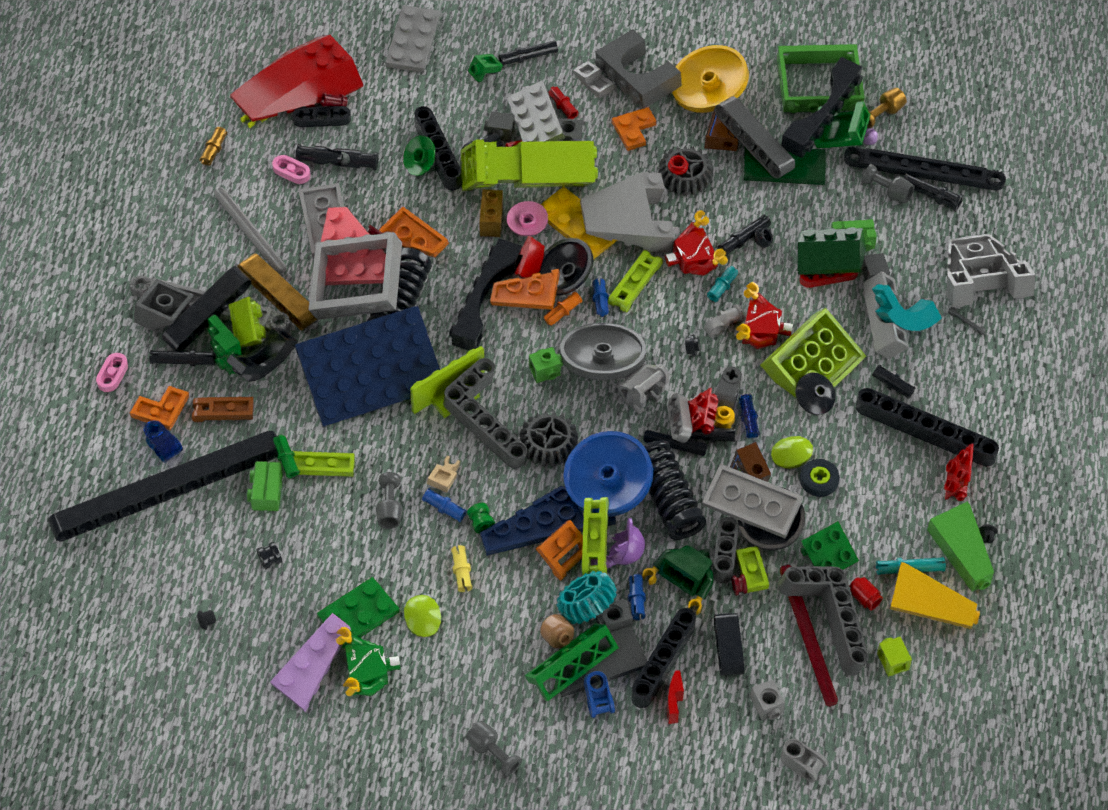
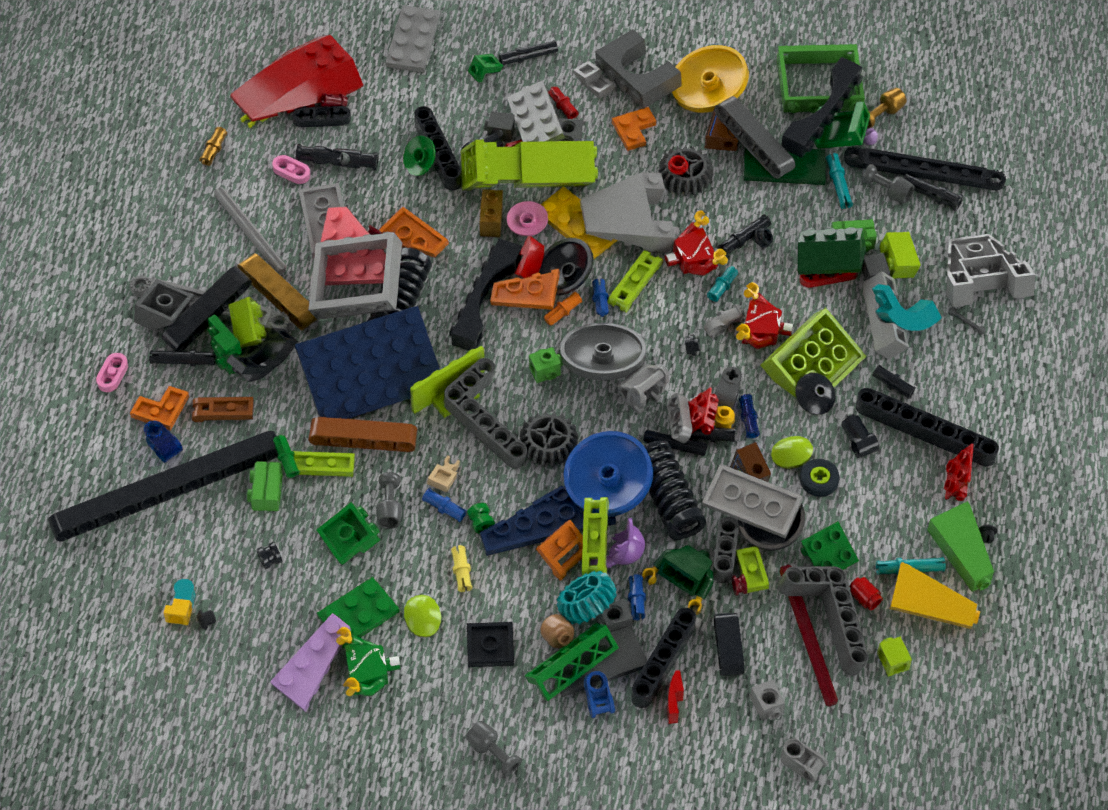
none -> leg [164,579,196,625]
none -> dark orange beam [308,417,418,452]
none -> green plate [316,502,381,565]
none -> black tile [466,622,514,667]
none -> teal pin [826,153,853,209]
none -> black piece [841,414,879,458]
none -> lime brick [879,232,921,279]

